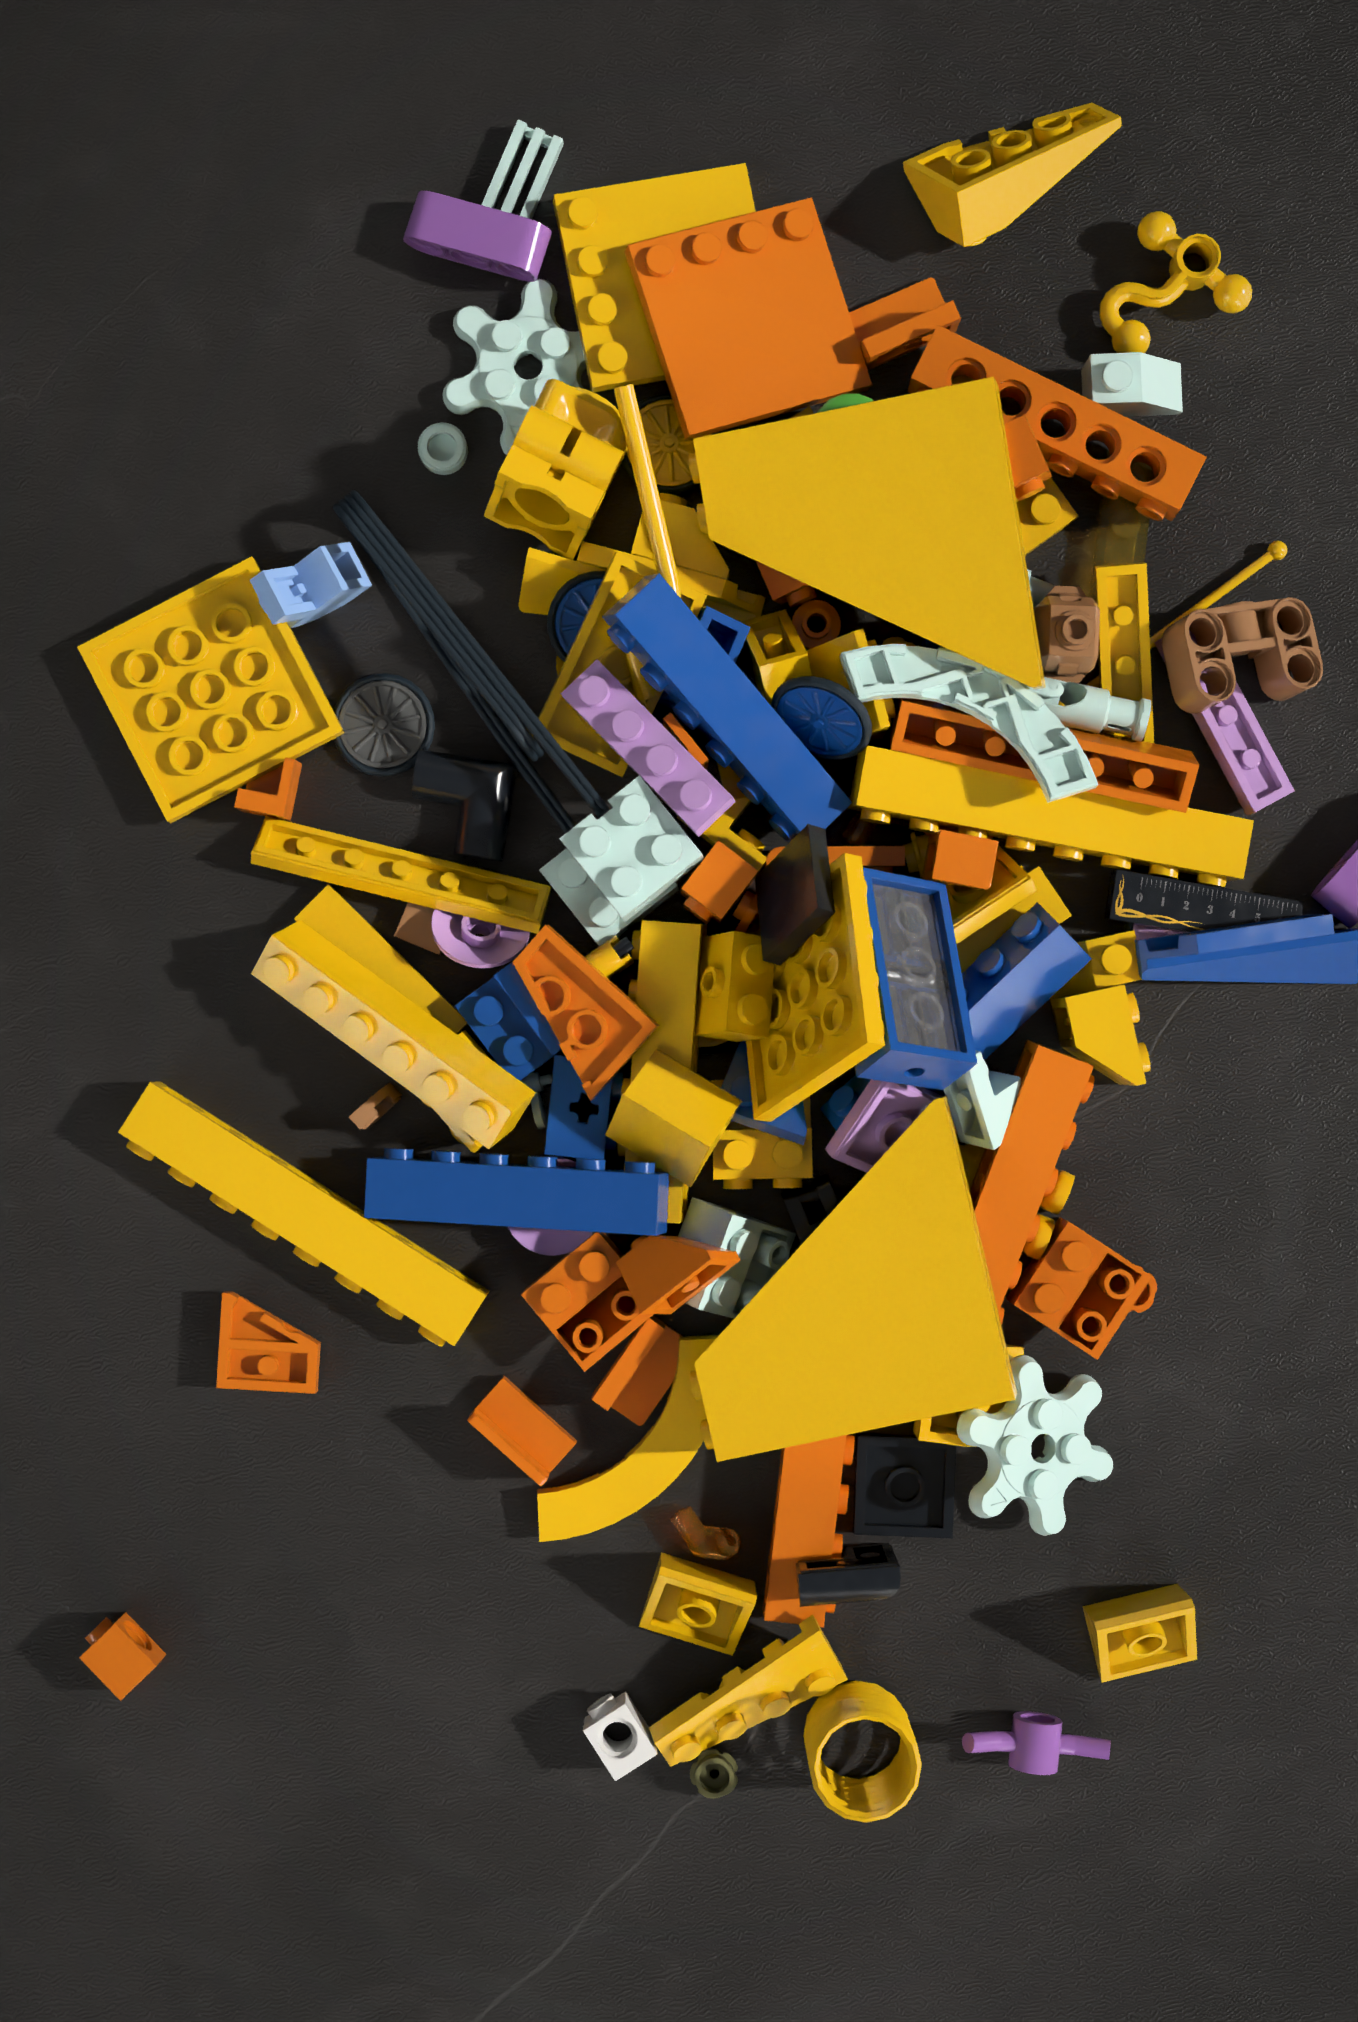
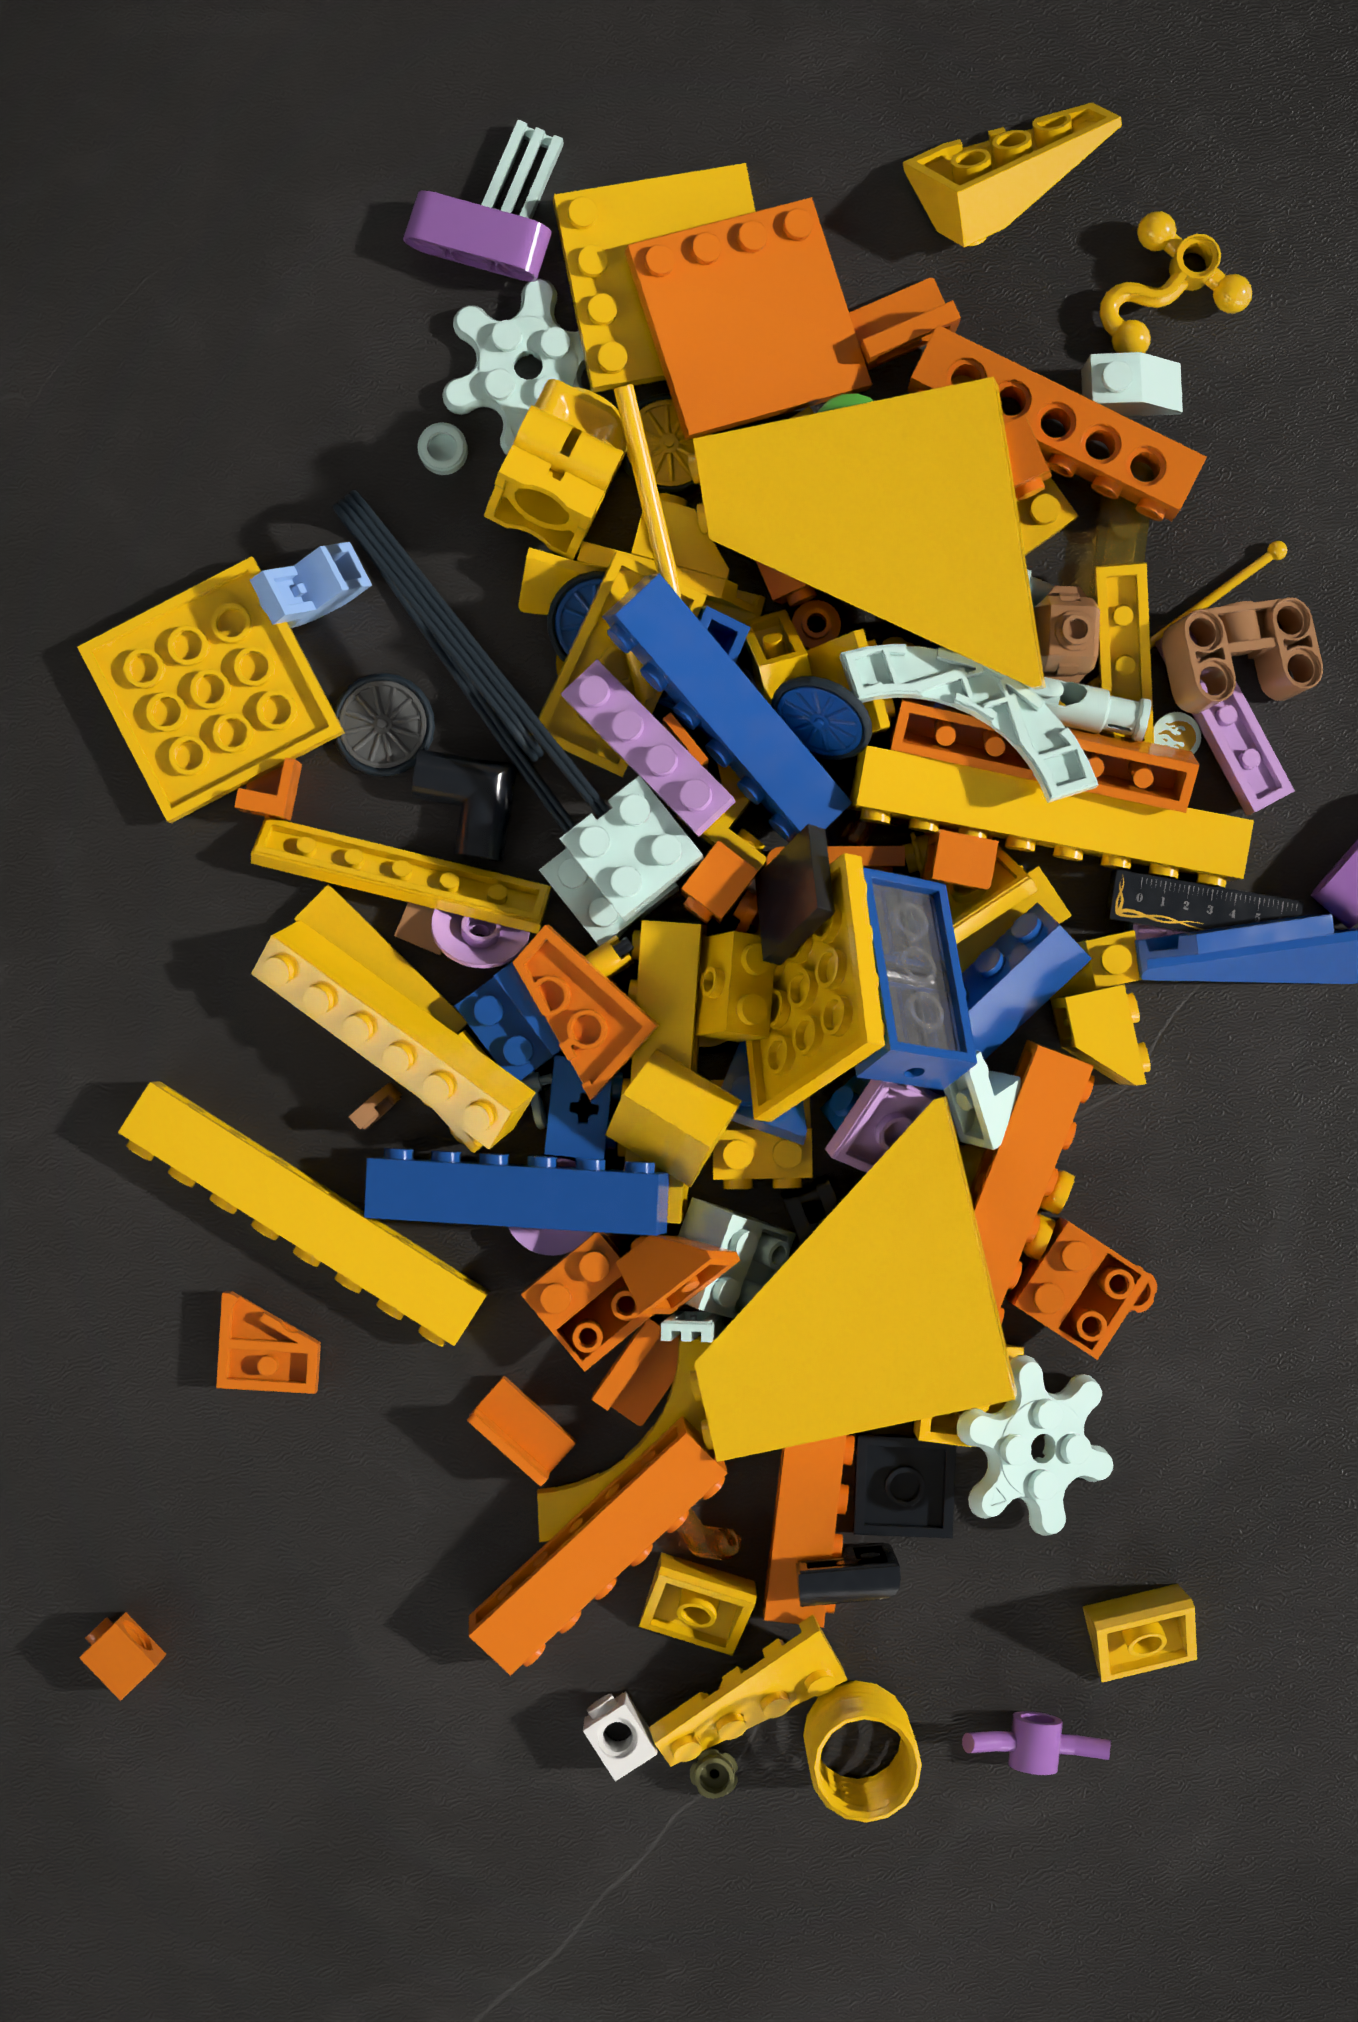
none -> orange brick [468,1416,728,1676]
none -> light aqua tile [661,1311,725,1342]
none -> light aqua tile [1153,712,1201,754]

